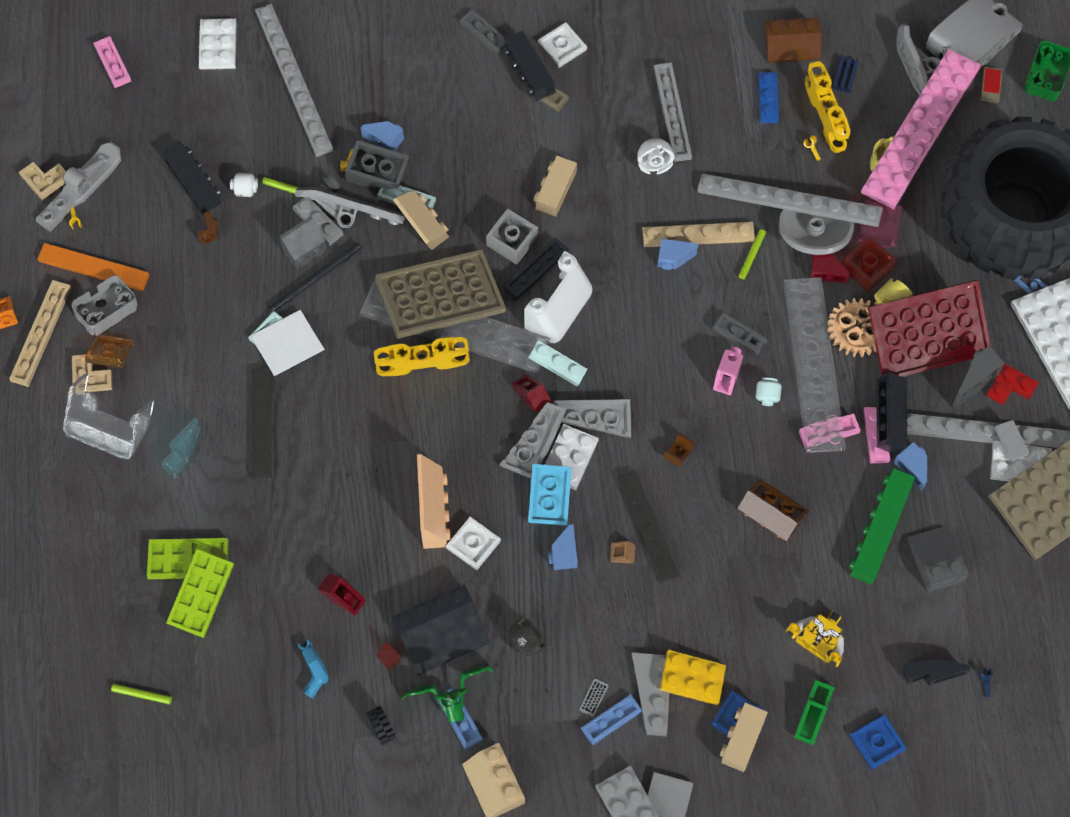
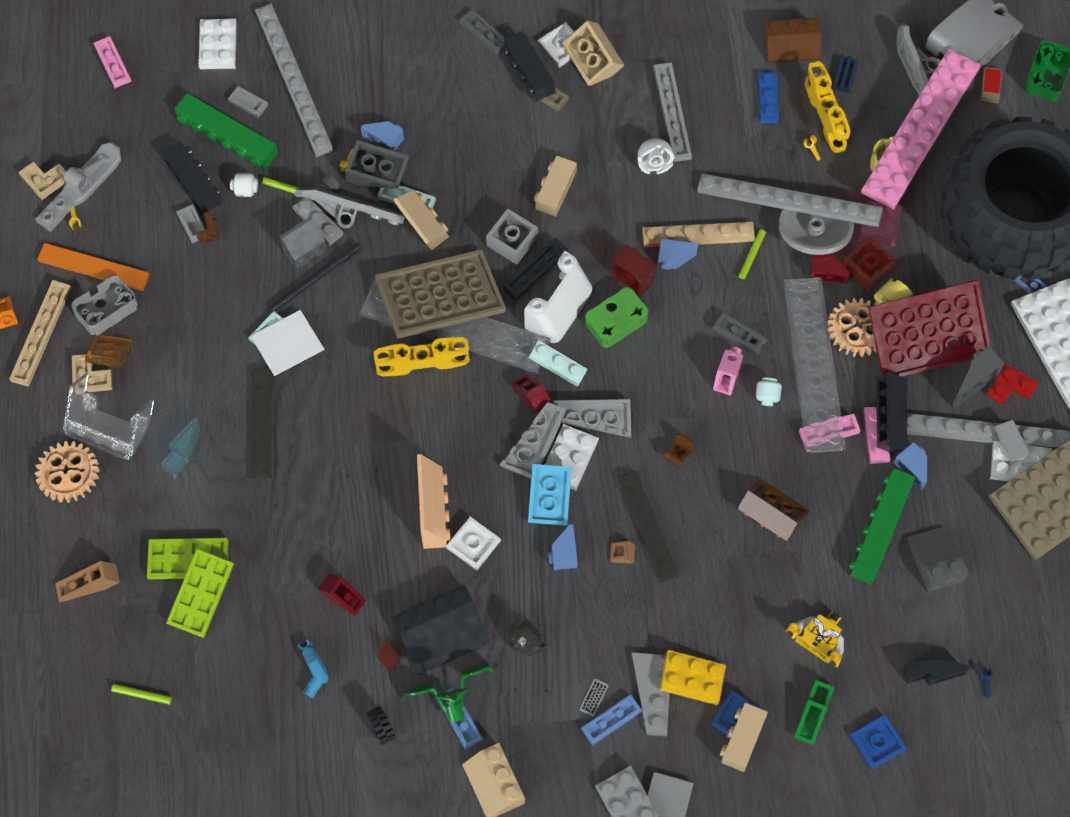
none -> light nougat gear [35,441,100,503]
none -> medium nougat slope [55,561,120,602]
none -> green brick [174,93,278,169]
none -> light grey tile [176,204,206,243]
none -> light grey tile [228,86,268,118]
none -> tan slope [562,21,624,86]
none -> bright green axle [585,287,648,348]
none -> clear red brick [611,245,656,298]

